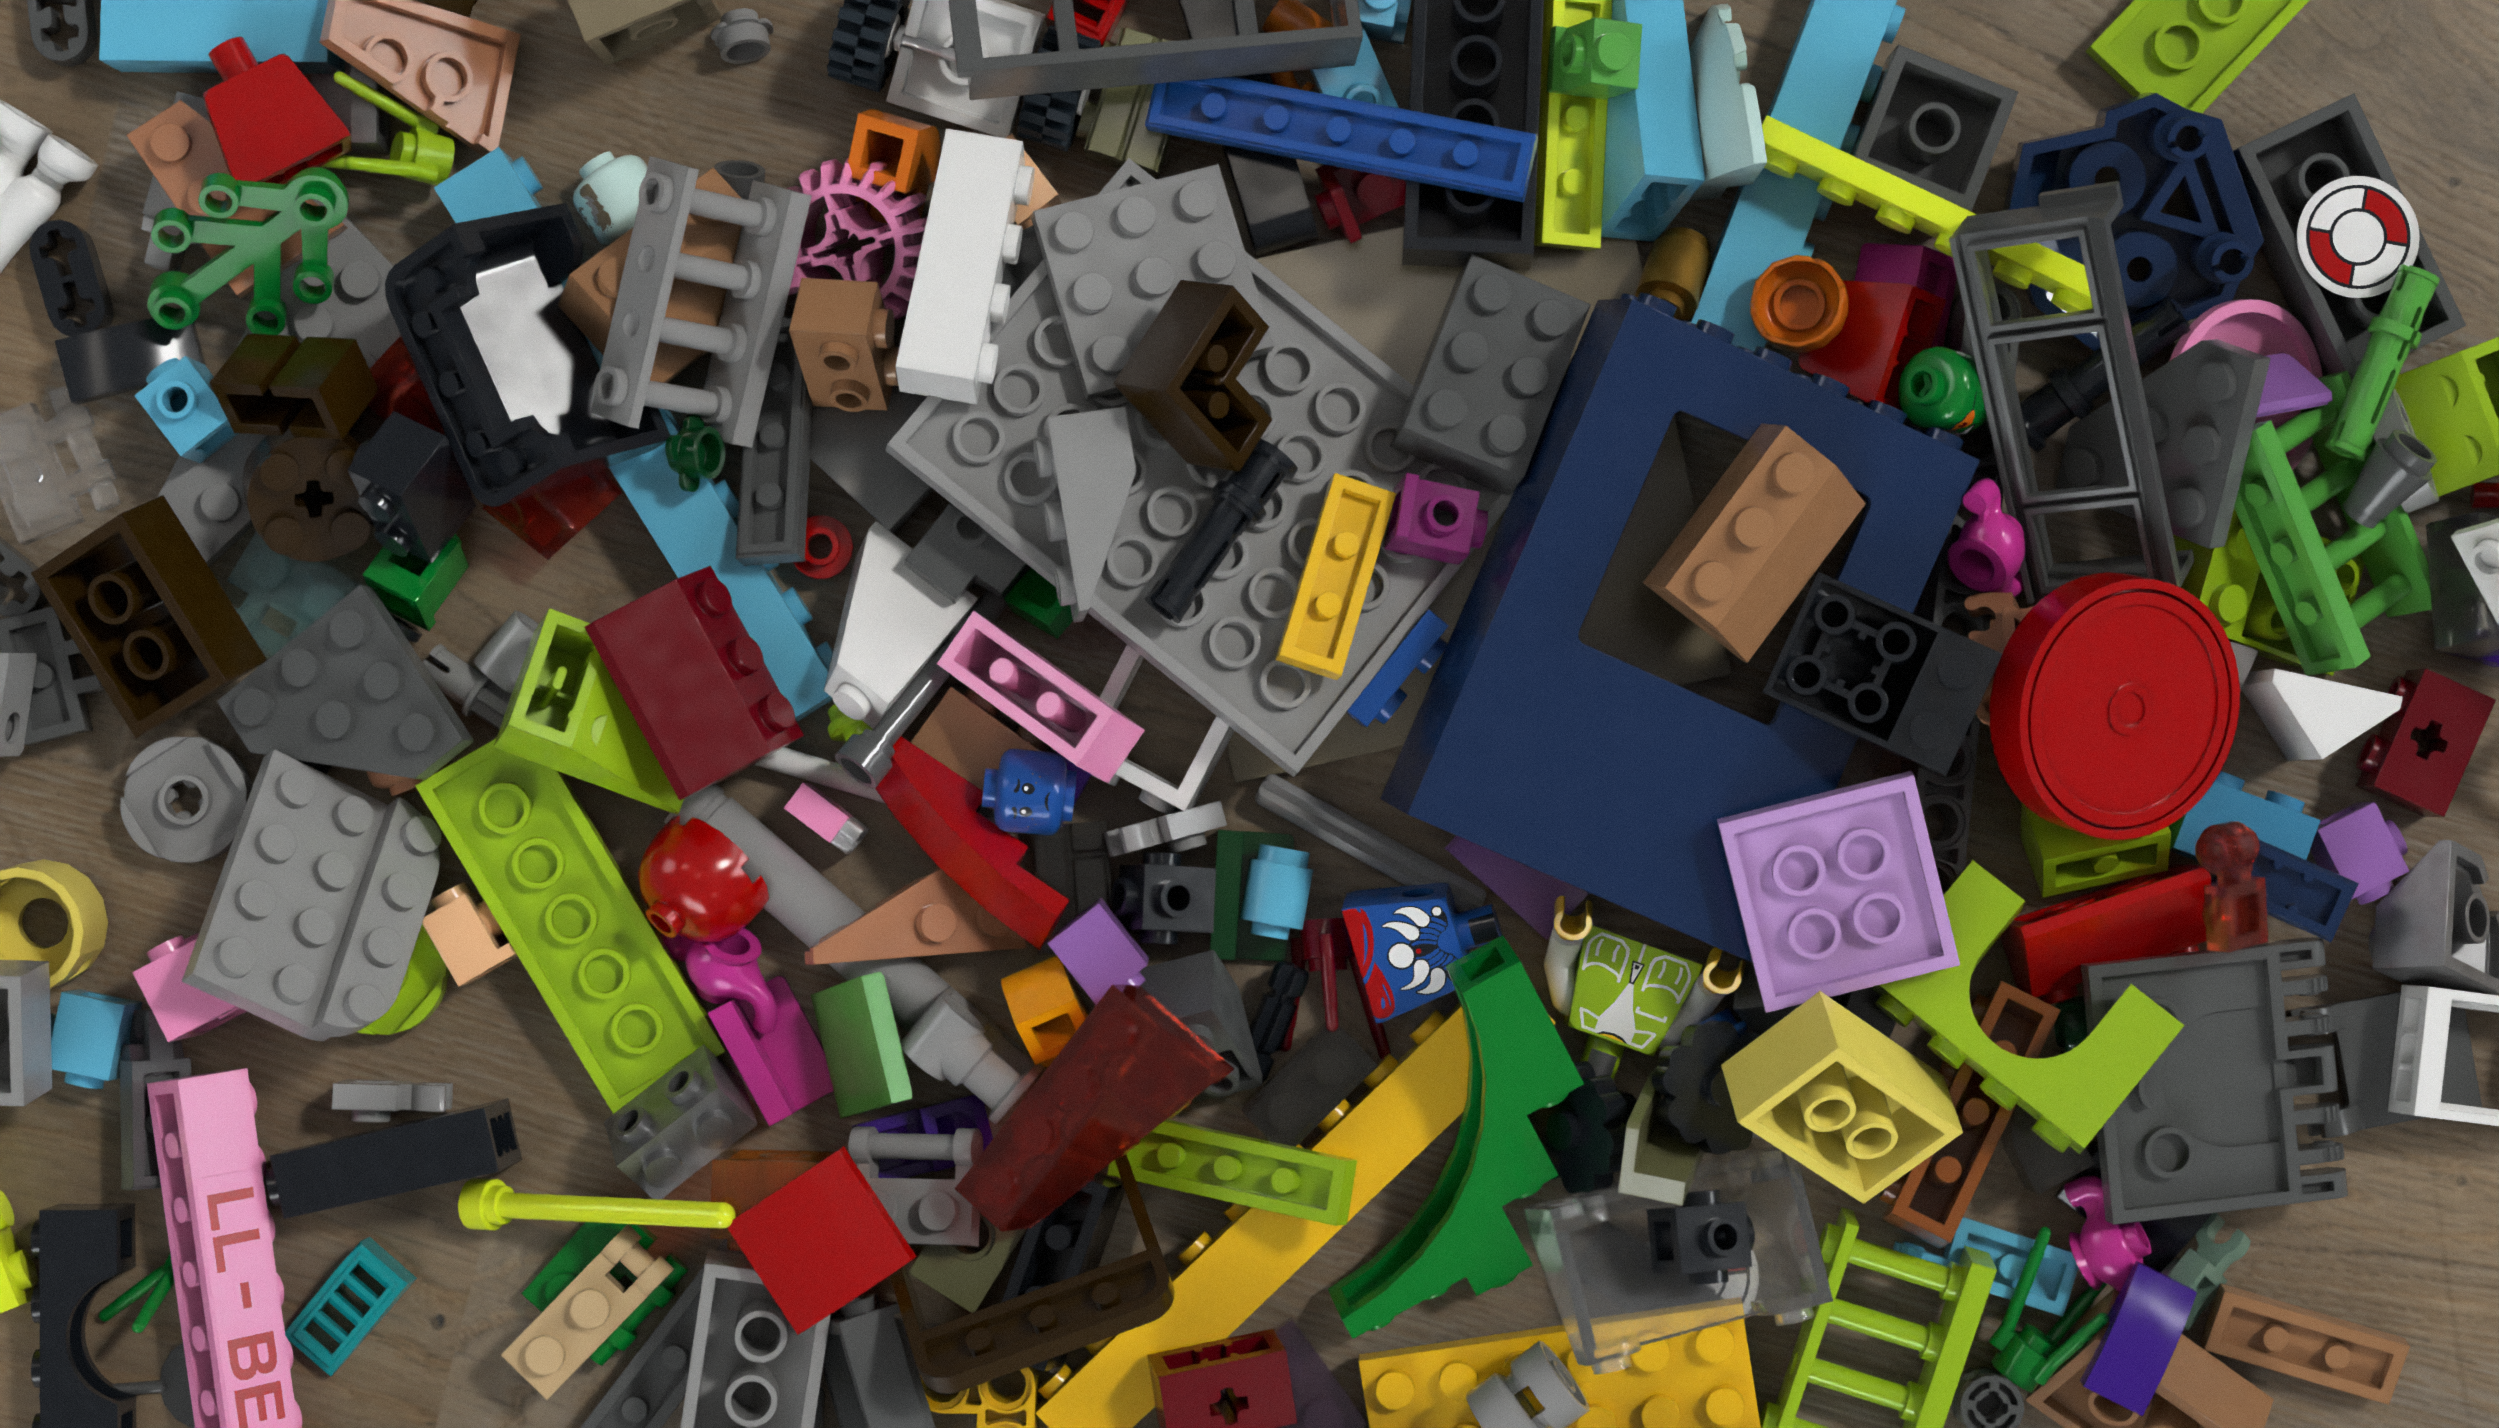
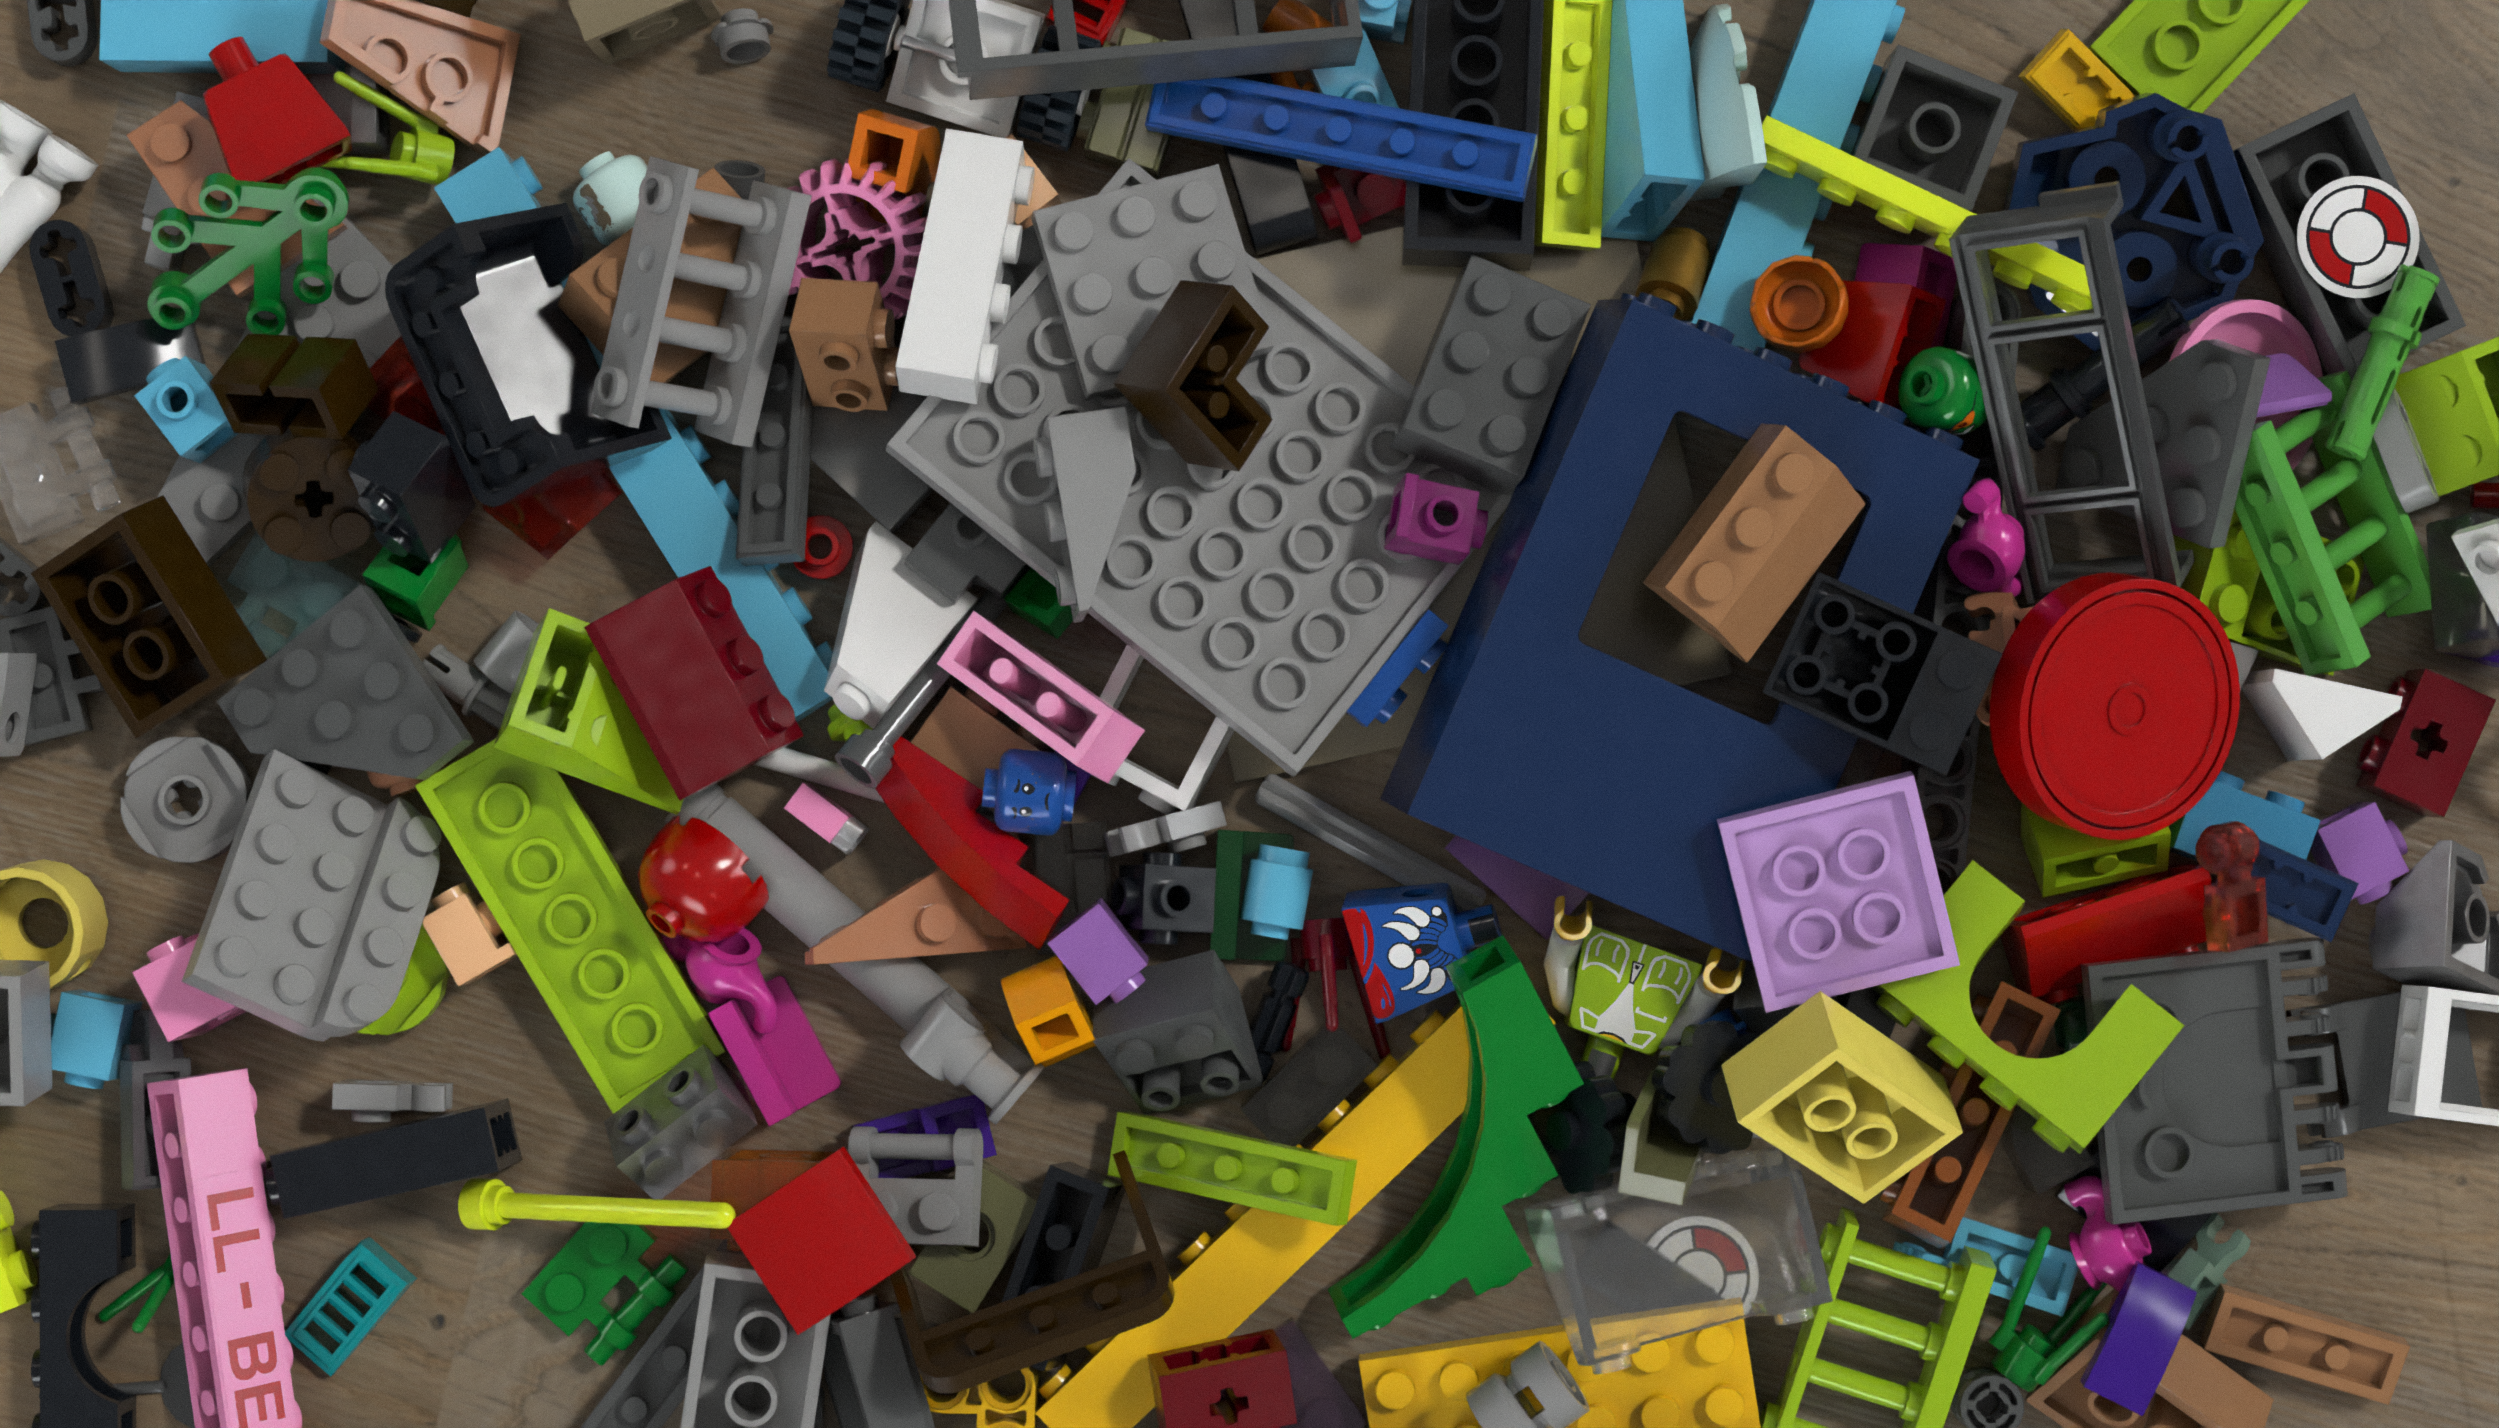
tan plate [501,1224,674,1400] -> none
dark green plate [665,415,725,492] -> none
bright green tile [811,972,913,1119] -> none
clear red wedge [955,985,1234,1232] -> none
black pin [1145,438,1298,623] -> none
yellow plate [1275,473,1396,680] -> none
bright green brick [1546,17,1642,100] -> none
black brick [1646,1190,1755,1285] -> none
dark grey cone [2342,429,2437,529] -> none
none -> yellow plate [2018,29,2135,130]

